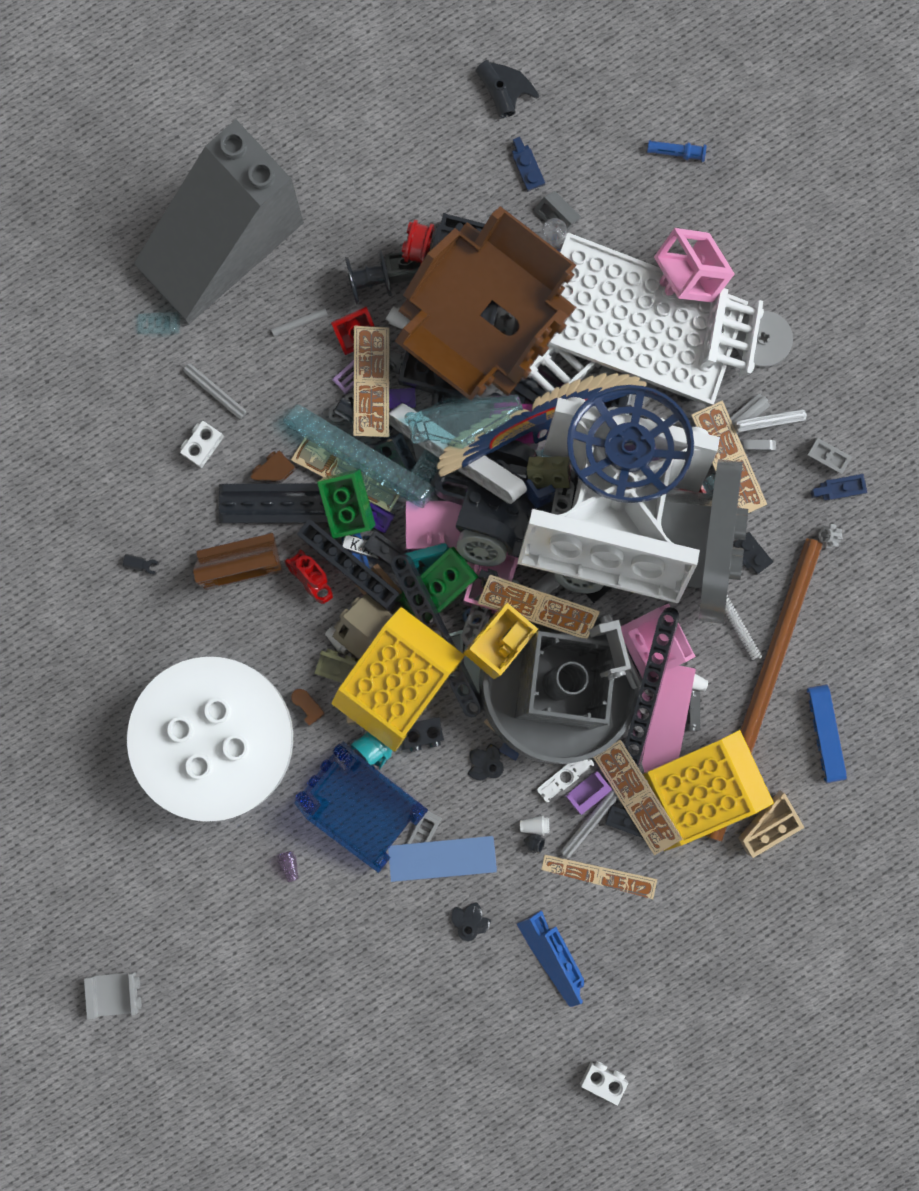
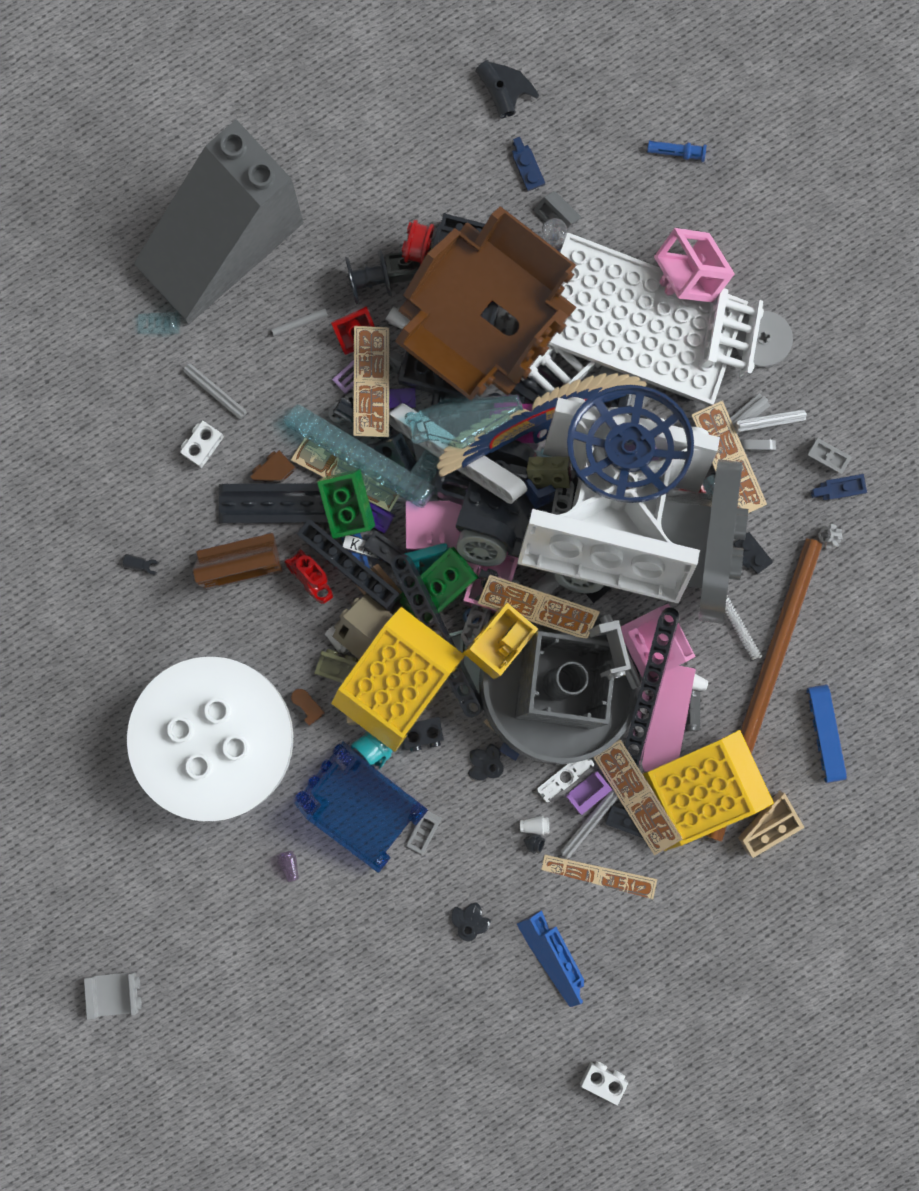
medium blue sticker [388,836,497,882] -> none

